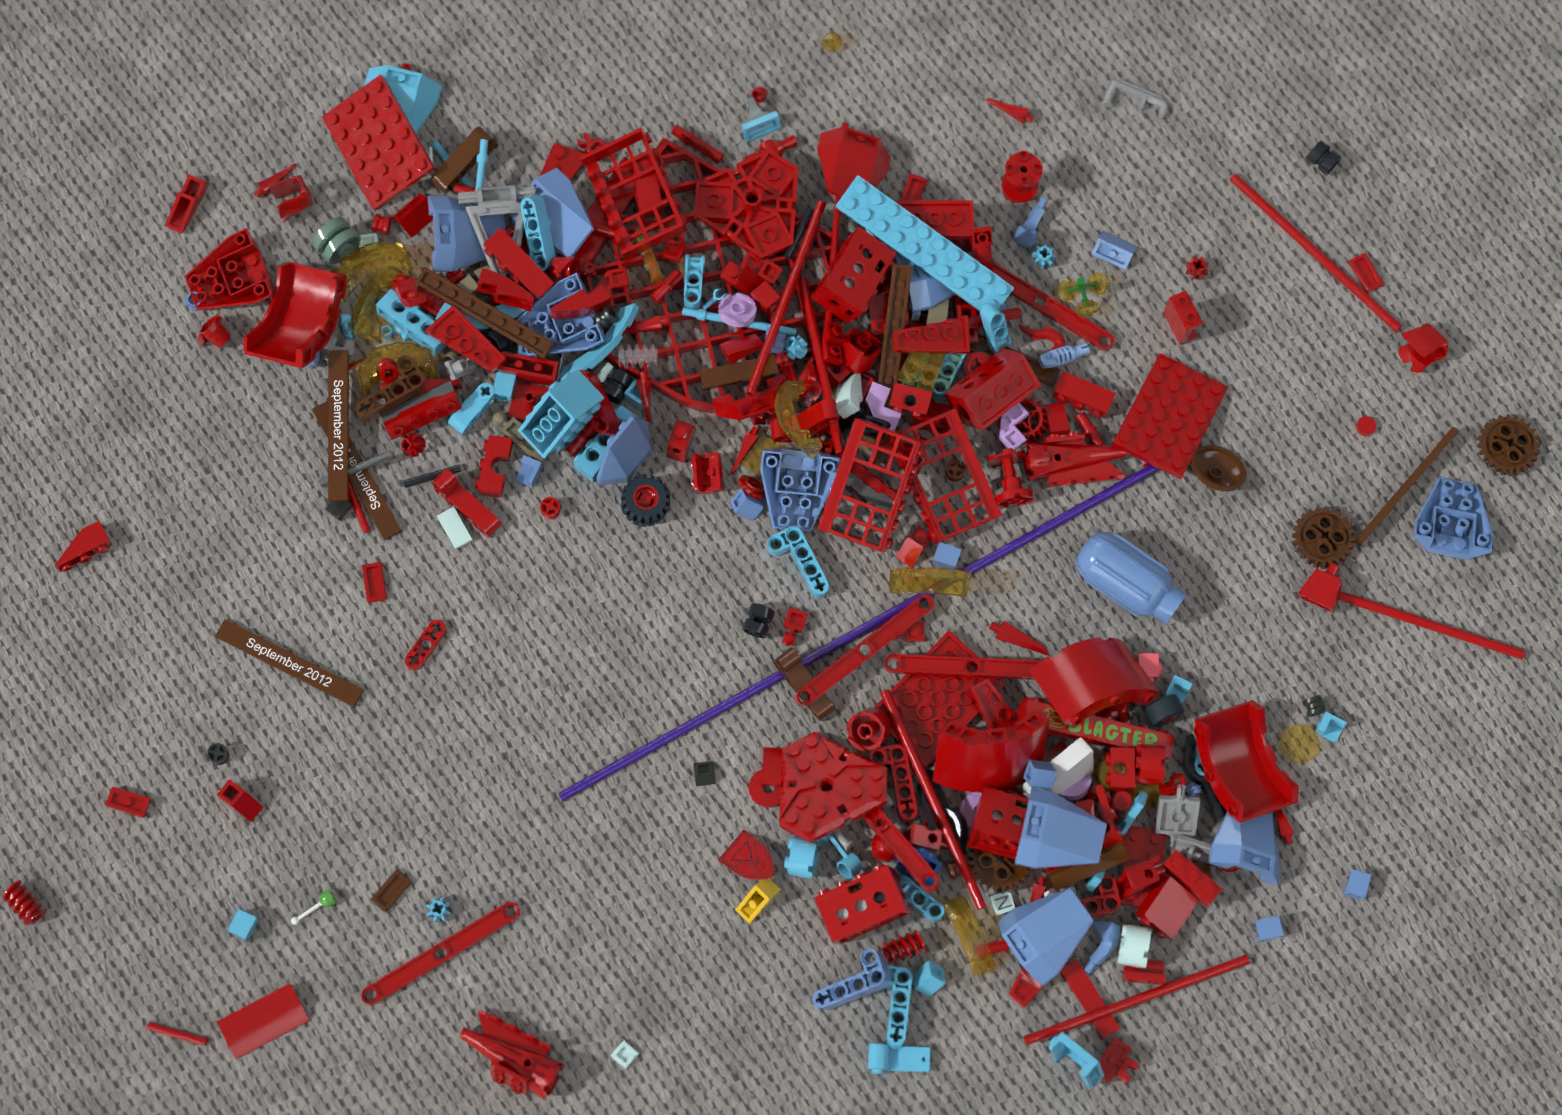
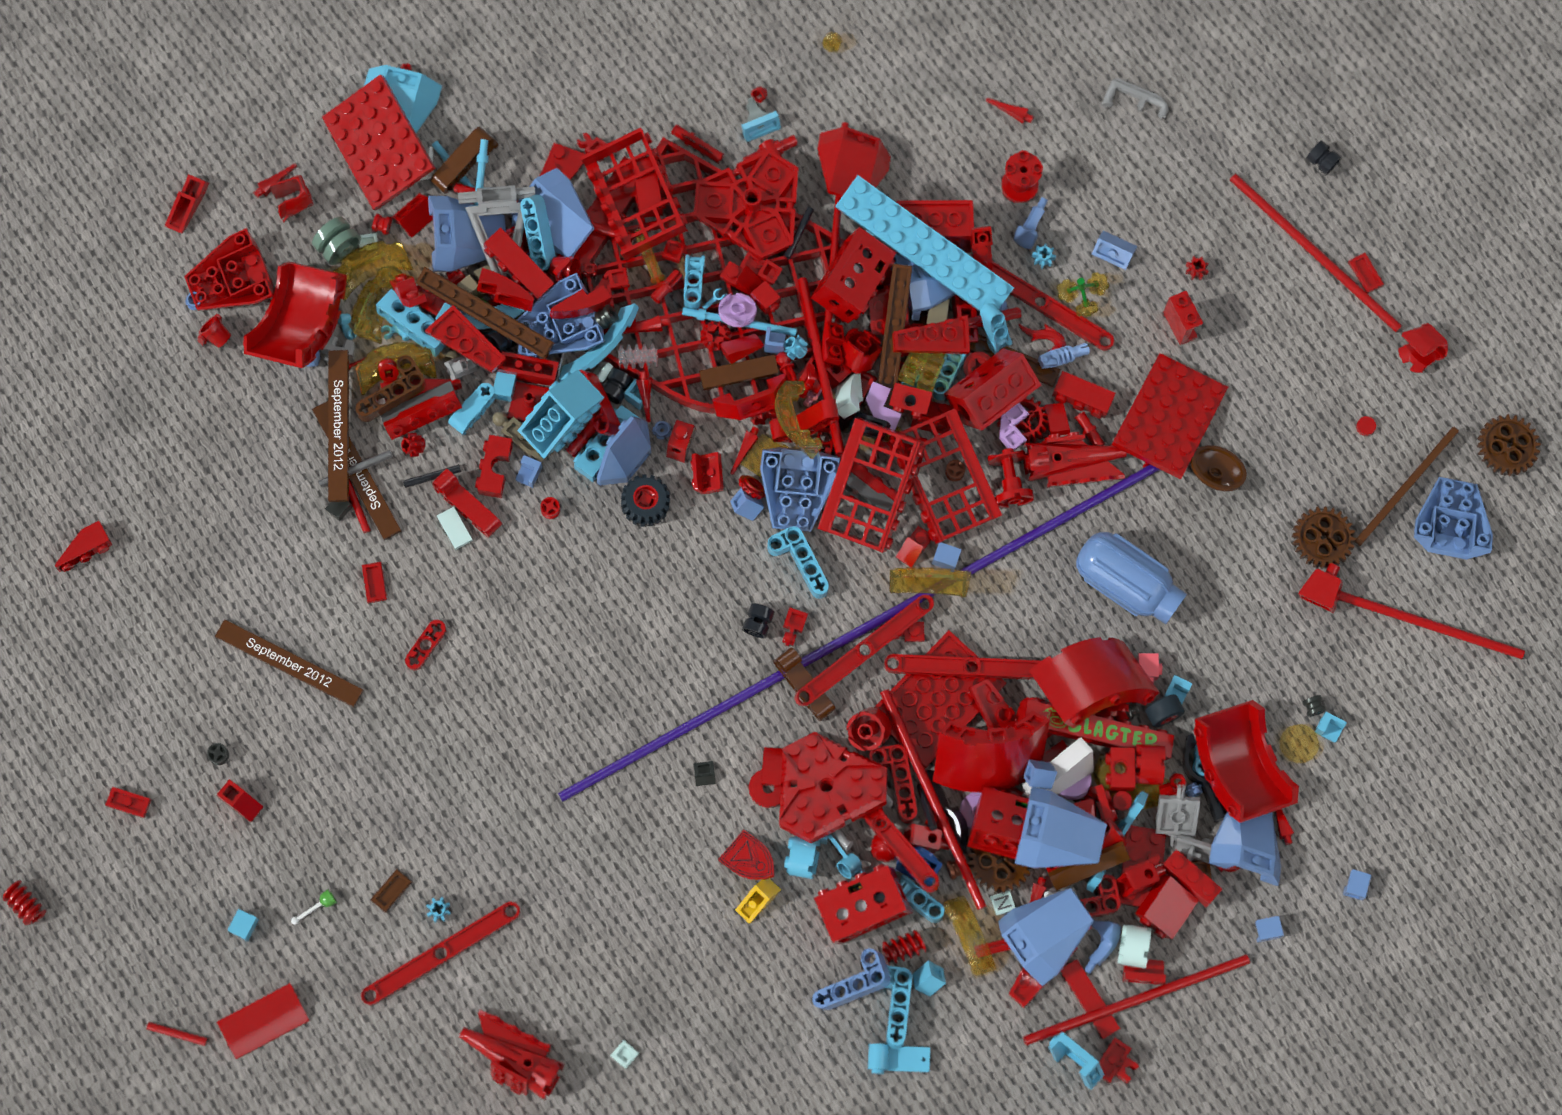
red piece [745,201,826,397] -> none
red tile [900,174,928,200] -> none
red bar [989,621,1050,655] -> none
none -> medium blue plate [652,421,671,440]
none -> red gear [700,320,731,351]

